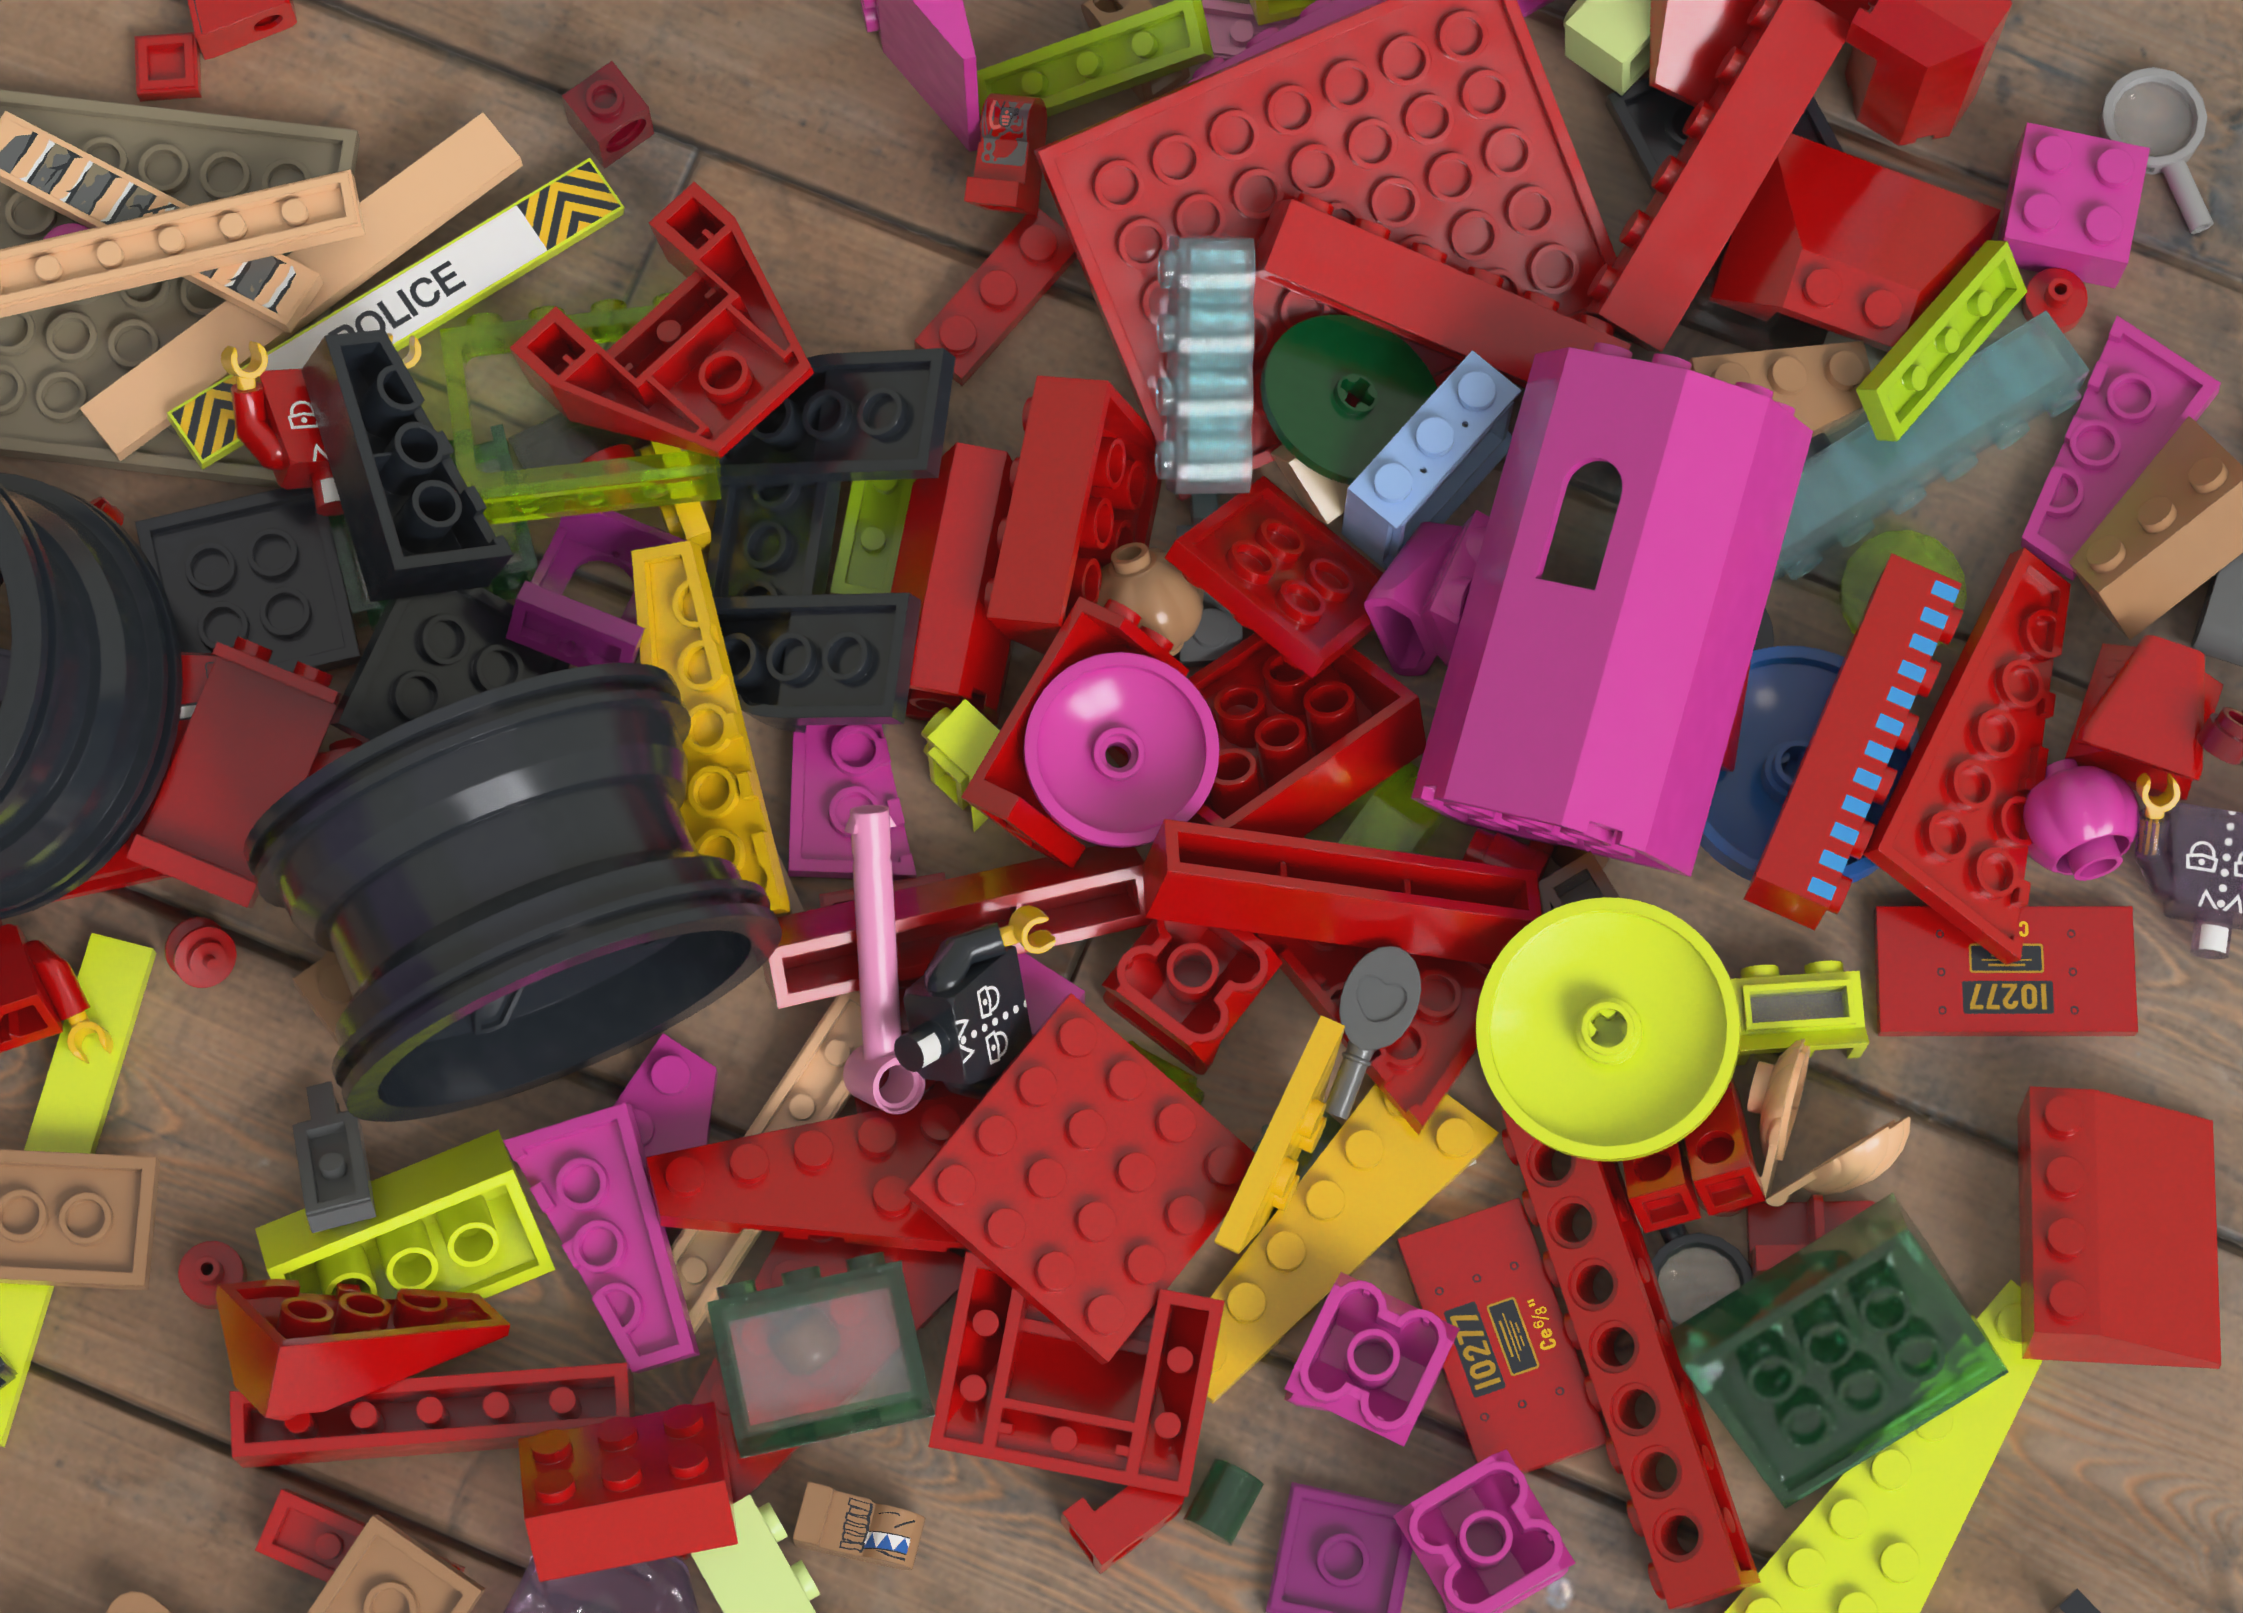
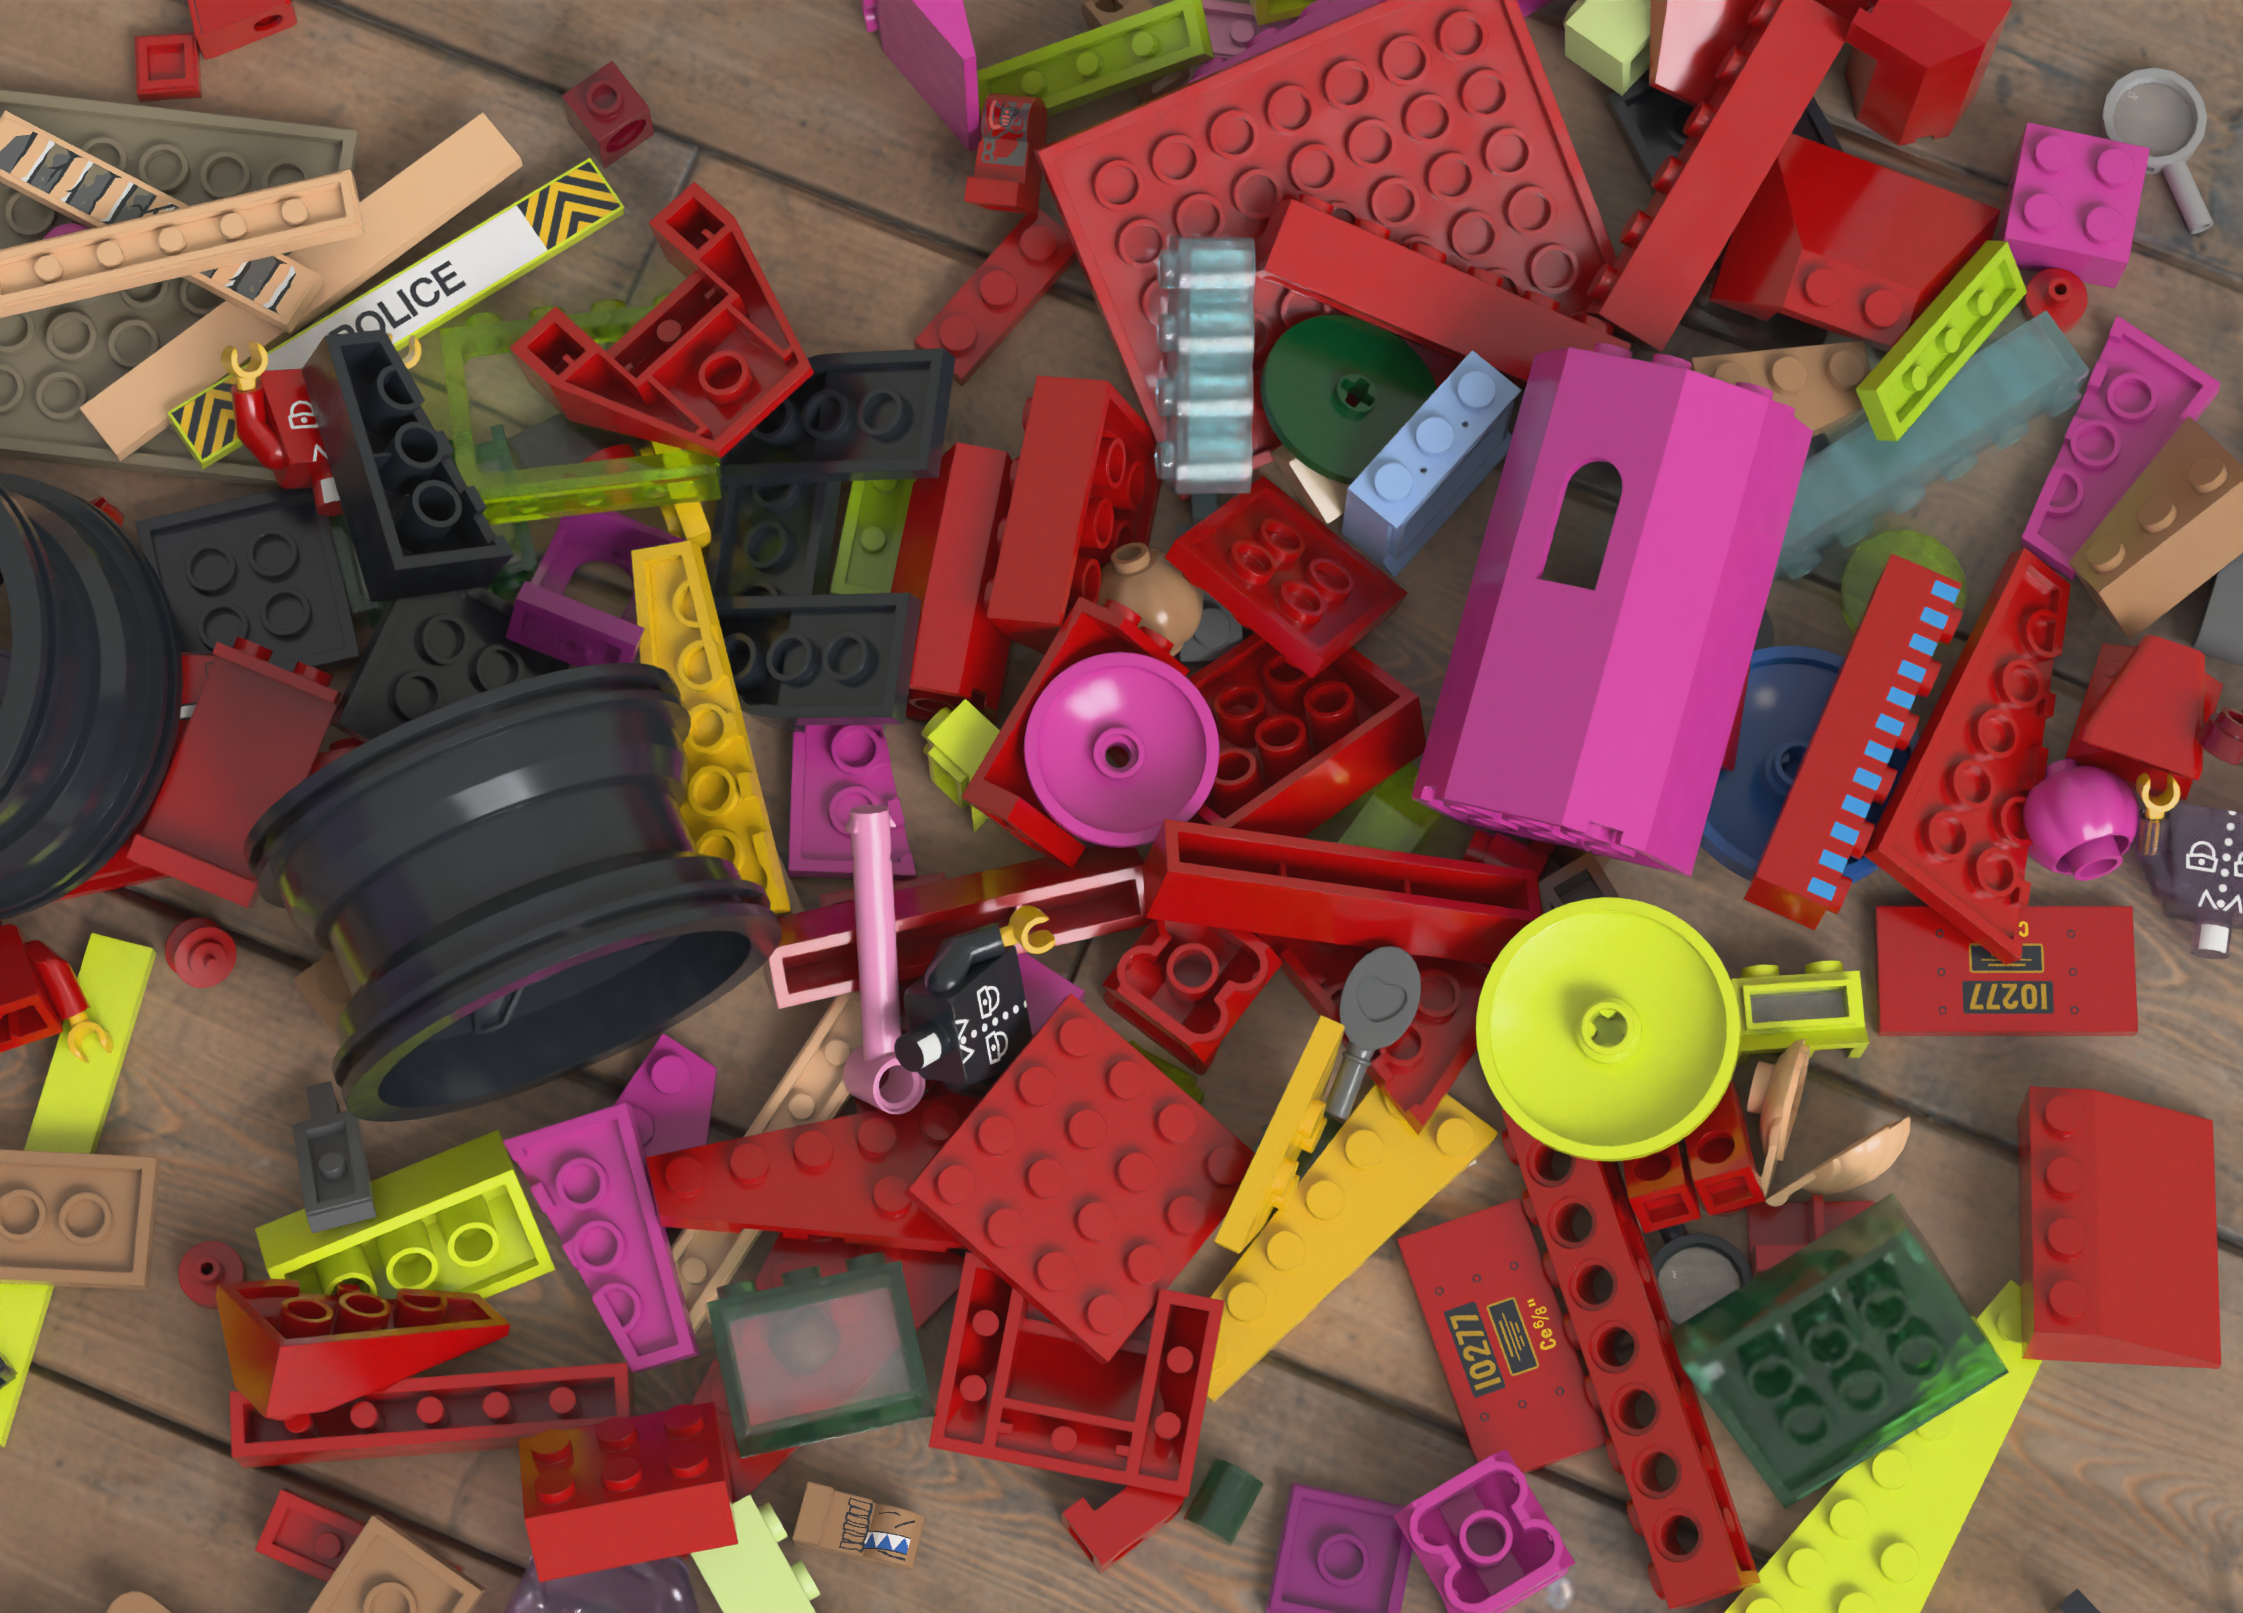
dark pink piece [1284,1272,1460,1447] -> none
dark pink piece [1364,510,1489,676] -> none

